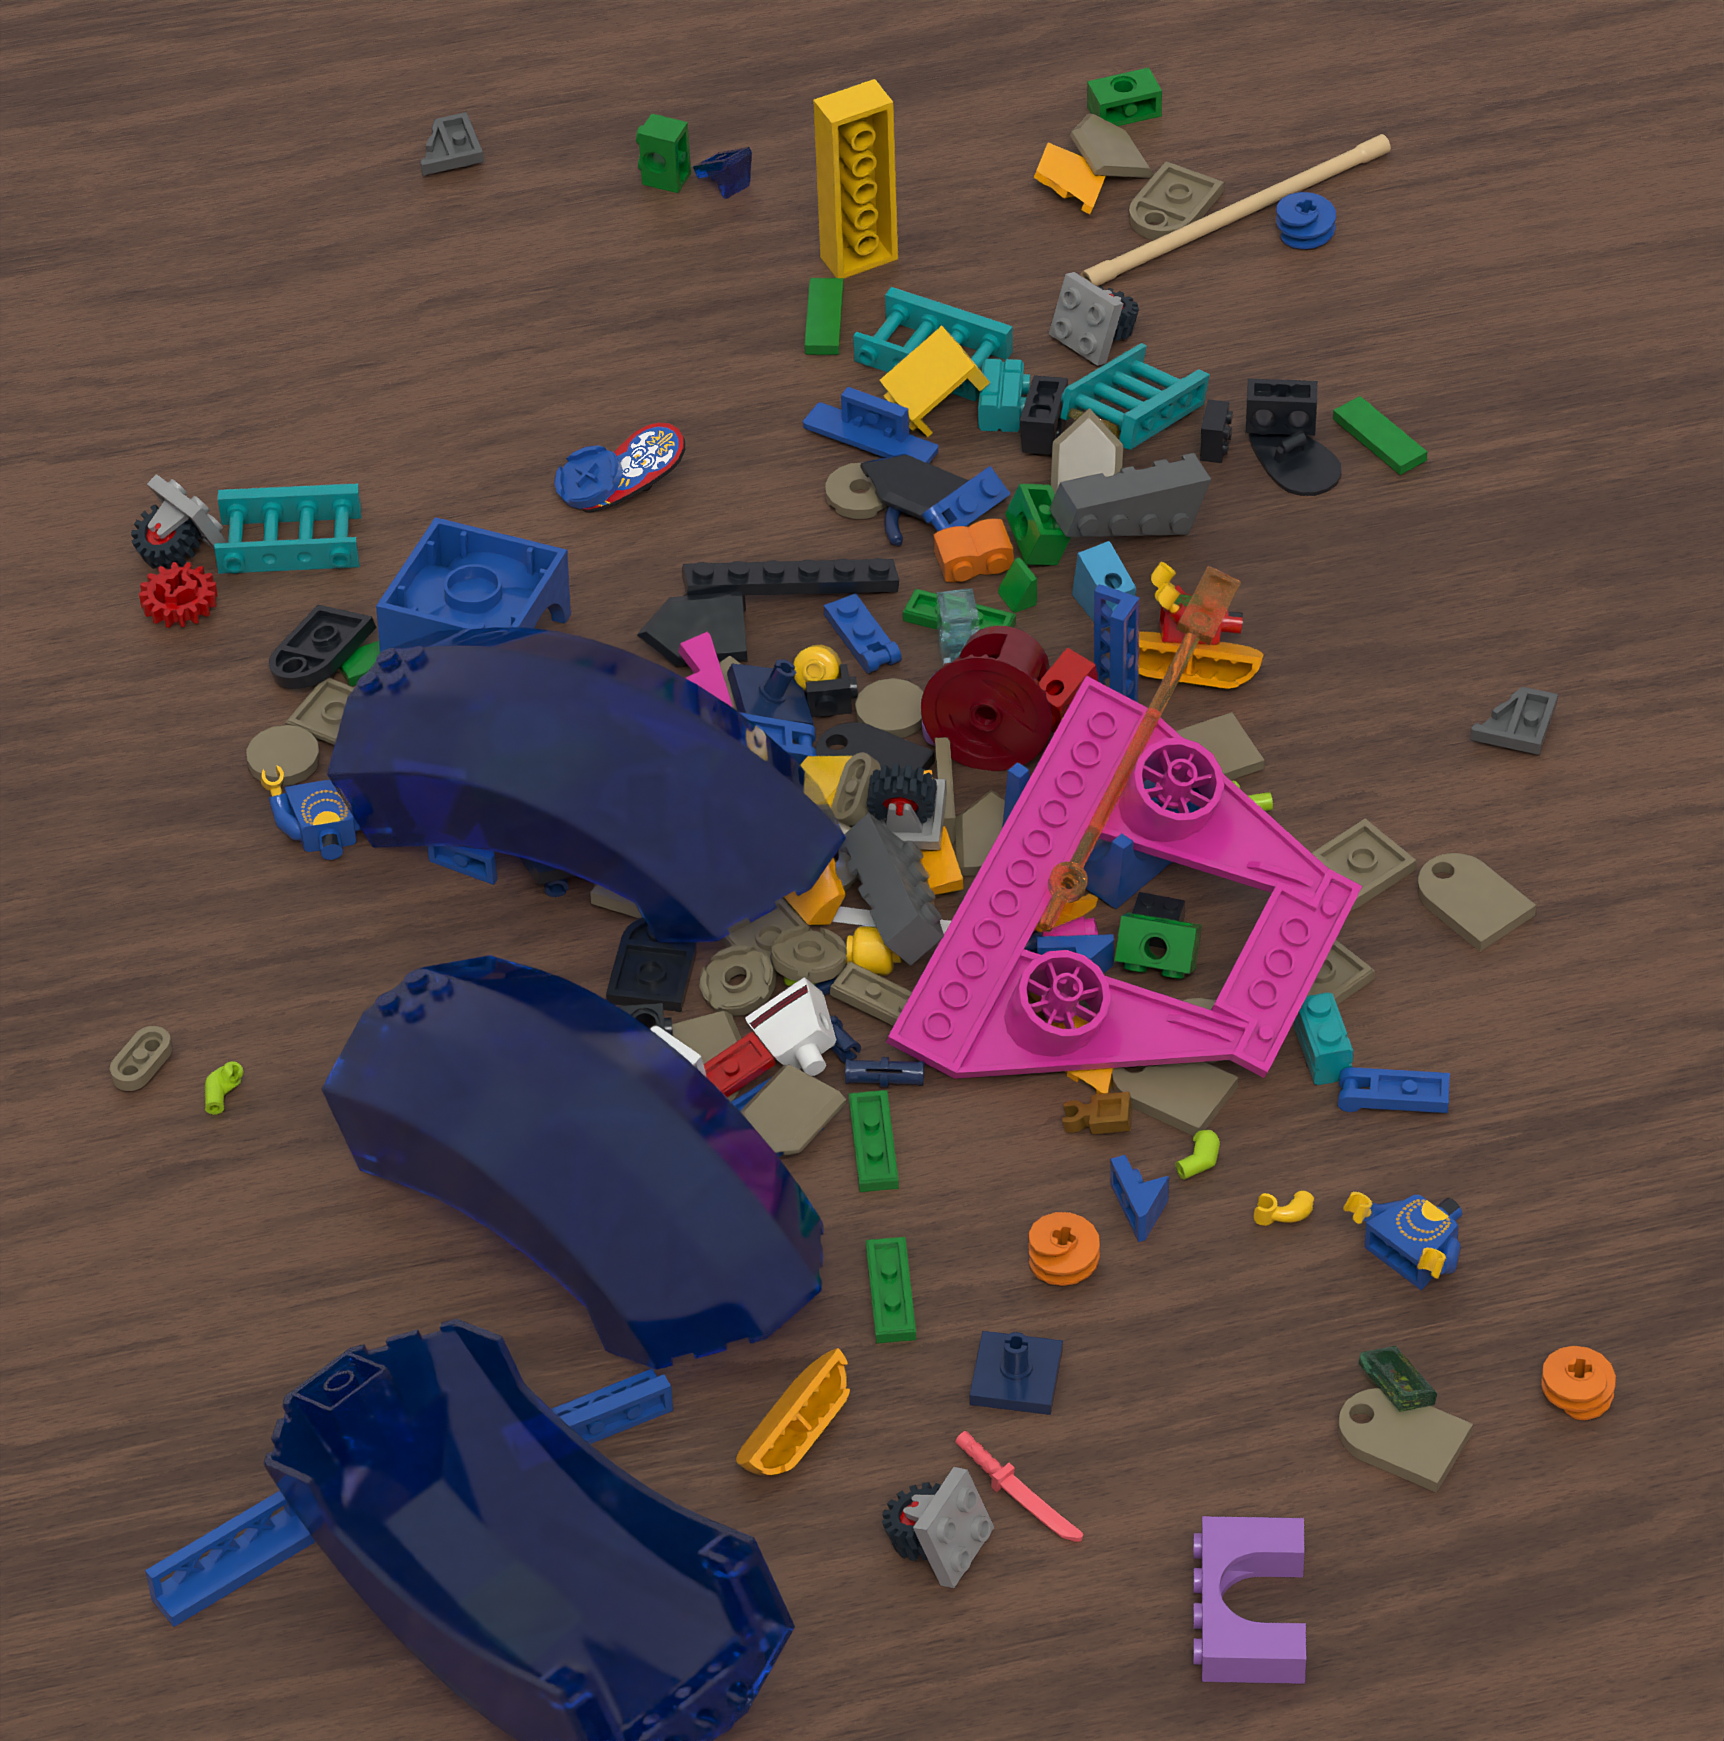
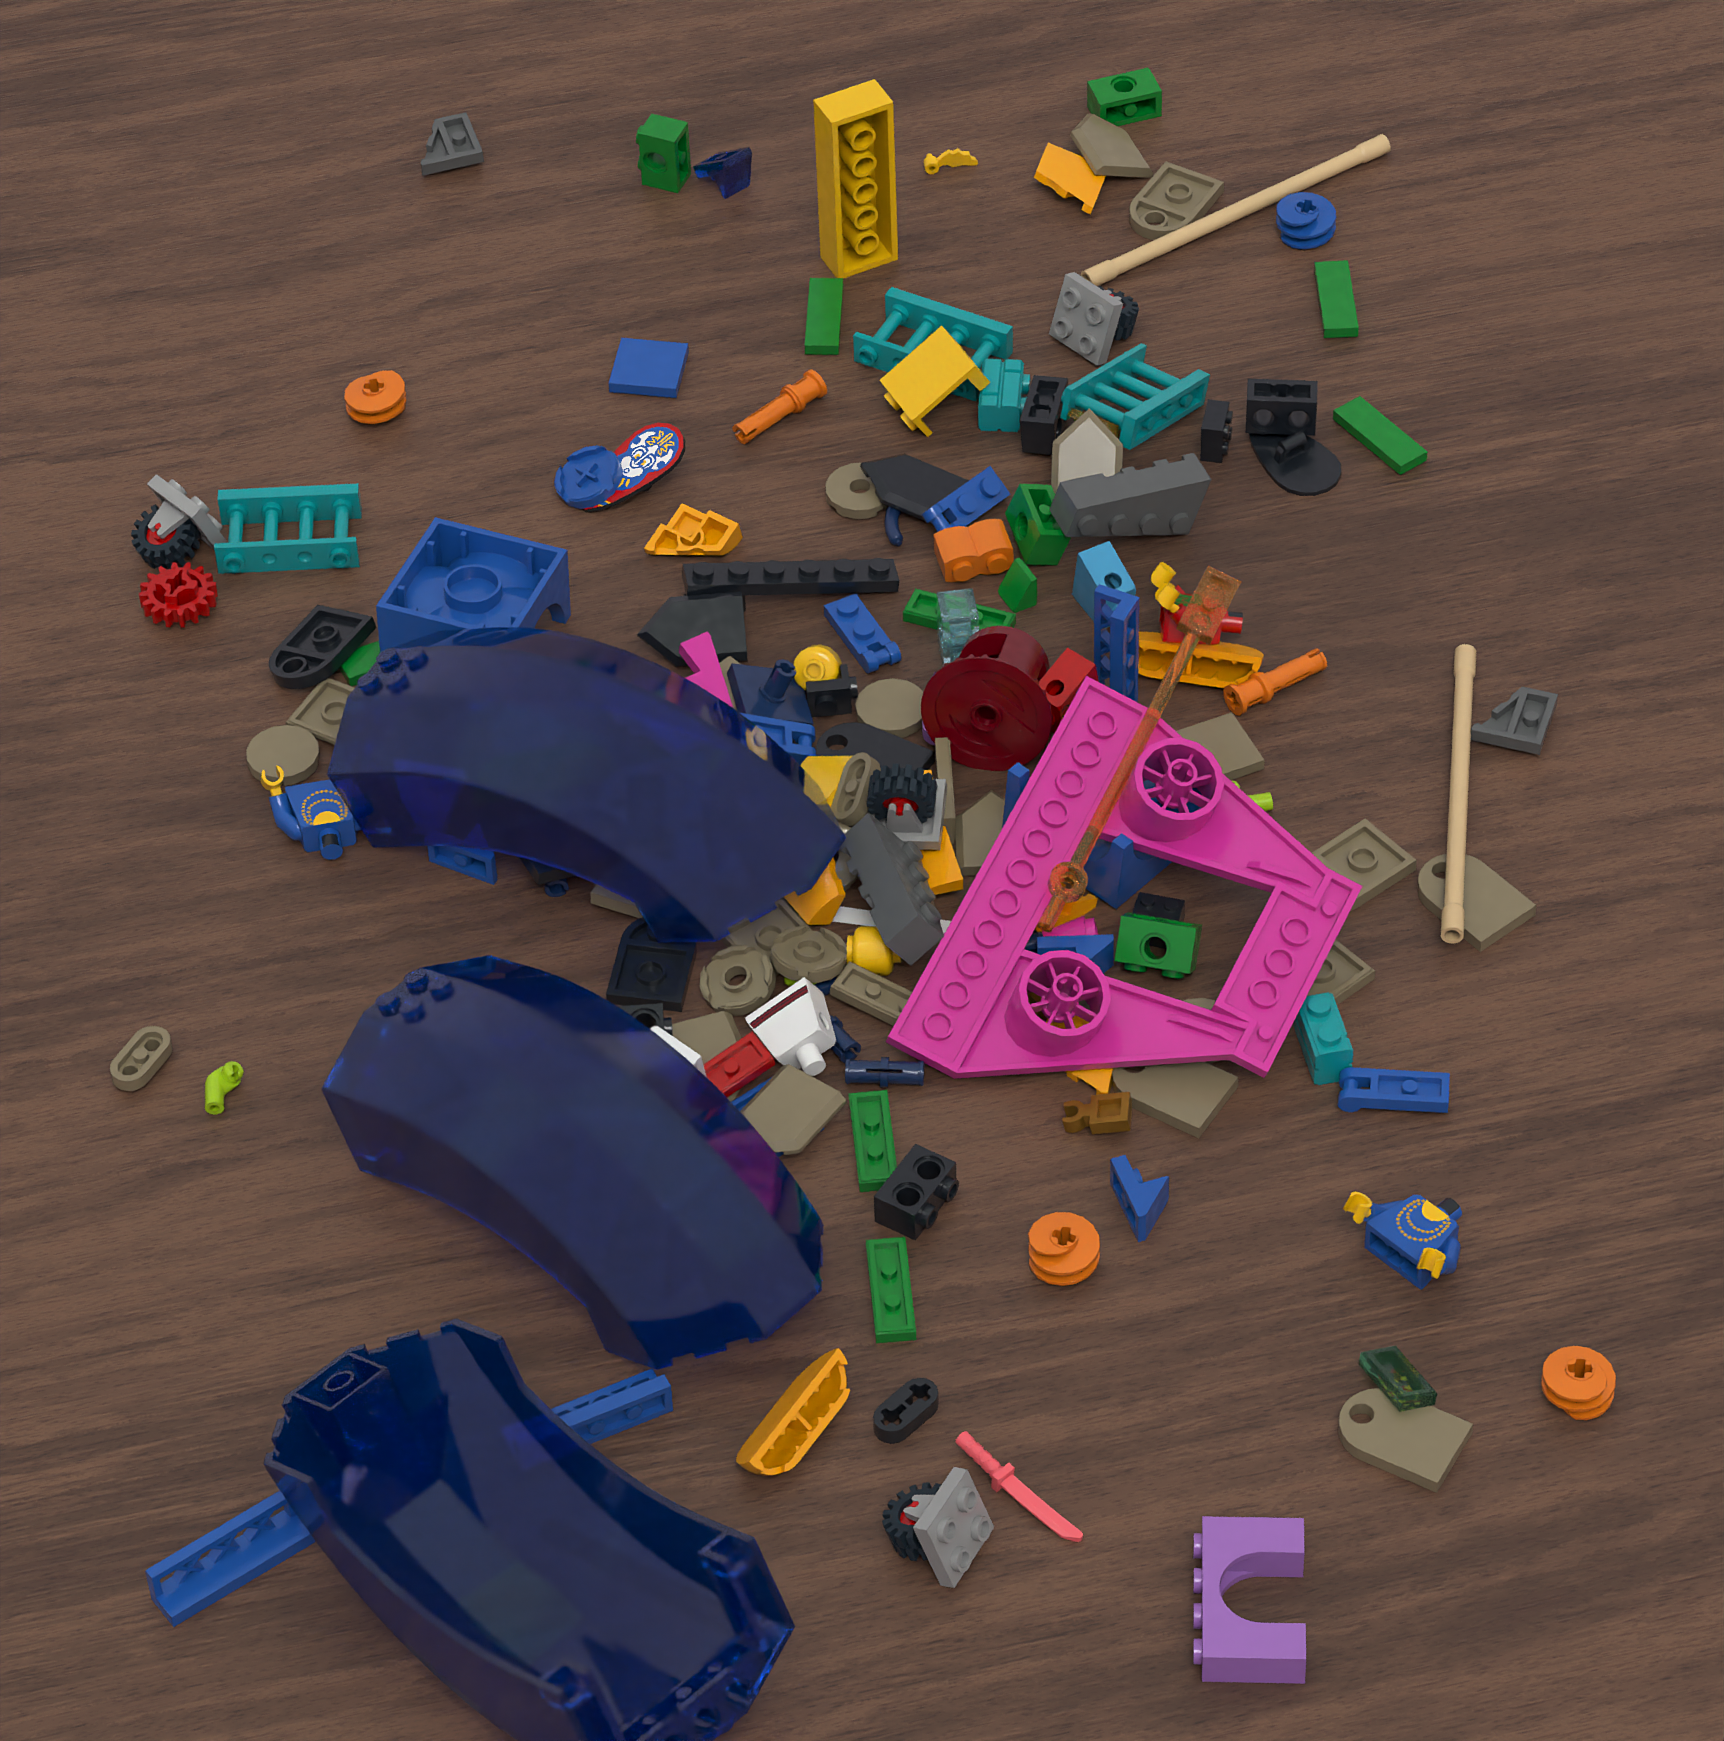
blue bracket [803,387,939,463] -> none
dark blue tile [969,1331,1063,1415] -> none
lime arm [1175,1130,1220,1180] -> none
yellow arm [1253,1190,1314,1226] -> none
none -> orange piece [344,370,407,424]
none -> blue tile [608,338,689,398]
none -> light orange slope [644,503,743,555]
none -> orange pin [732,369,827,444]
none -> black beam [873,1378,939,1444]
none -> black brick [874,1144,959,1241]
none -> yellow piece [923,148,978,174]
none -> orange pin [1223,648,1327,716]
none -> green tile [1314,260,1359,338]
none -> tan piece [1441,644,1476,944]

